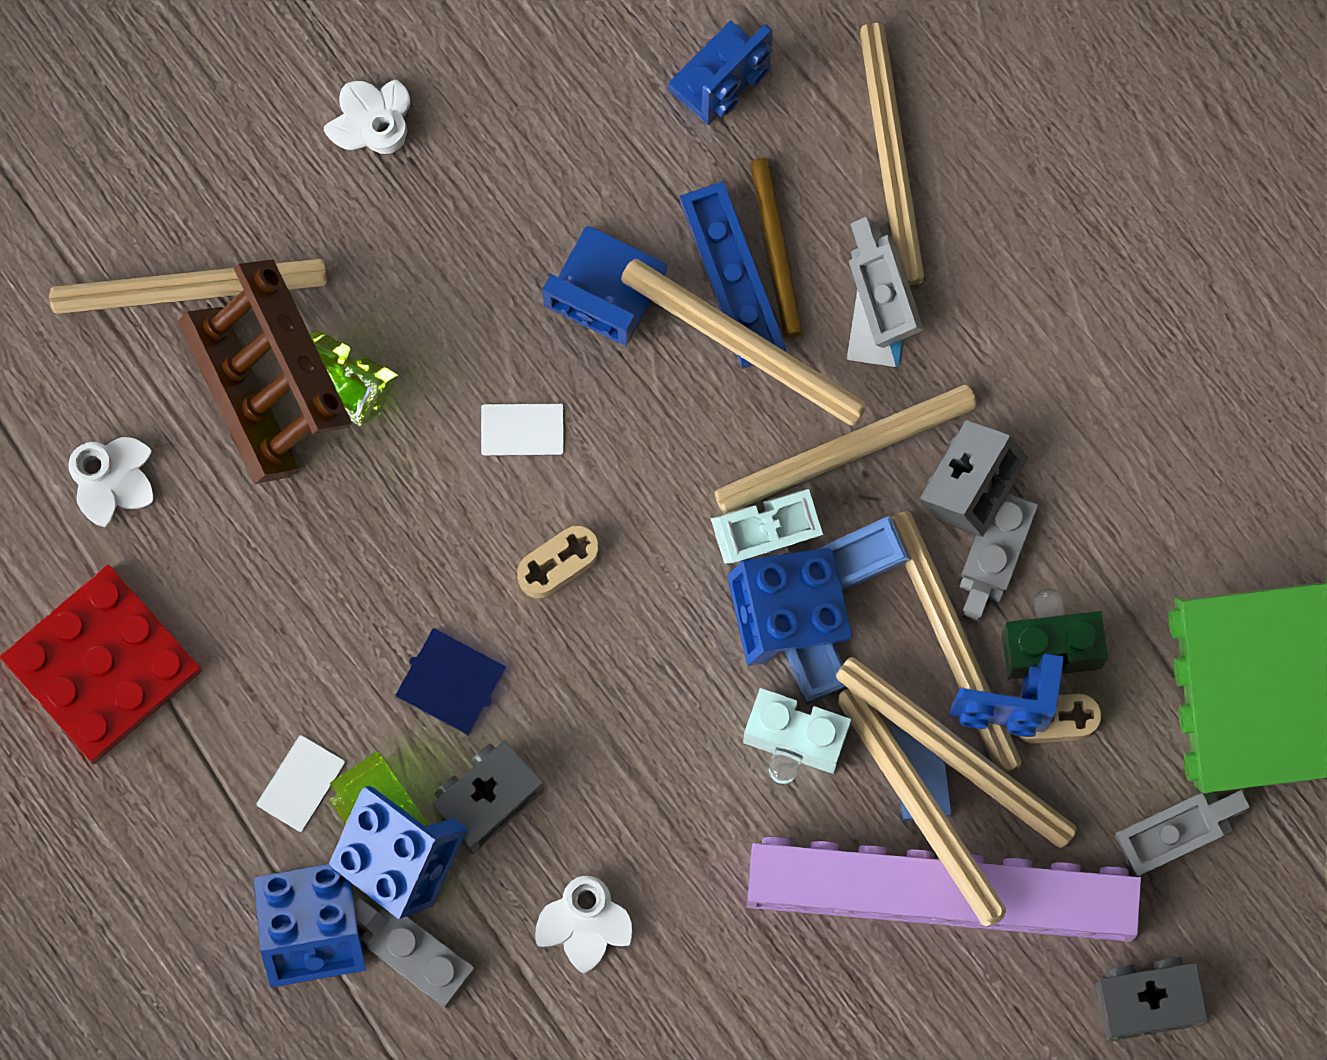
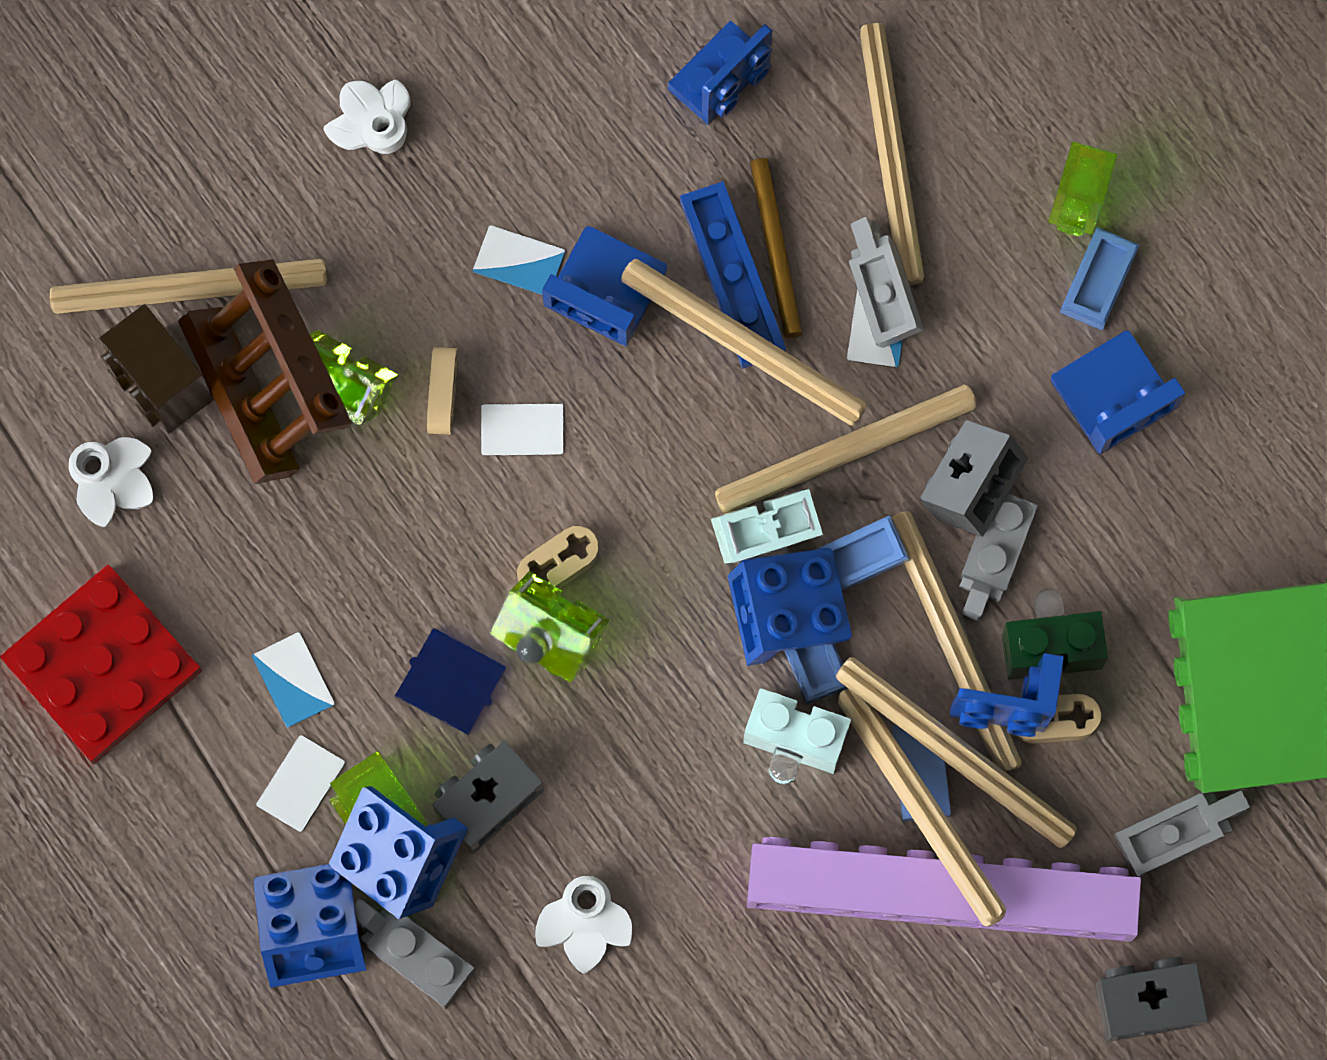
none -> dark brown brick [99,304,213,434]
none -> sticker [252,632,334,727]
none -> tan beam [427,347,458,435]
none -> sticker [473,225,565,295]
none -> clear neon green piece [490,571,610,683]
none -> clear neon green brick [1048,141,1117,236]
none -> blue bracket [1050,331,1185,455]
none -> medium blue tile [1060,227,1140,330]

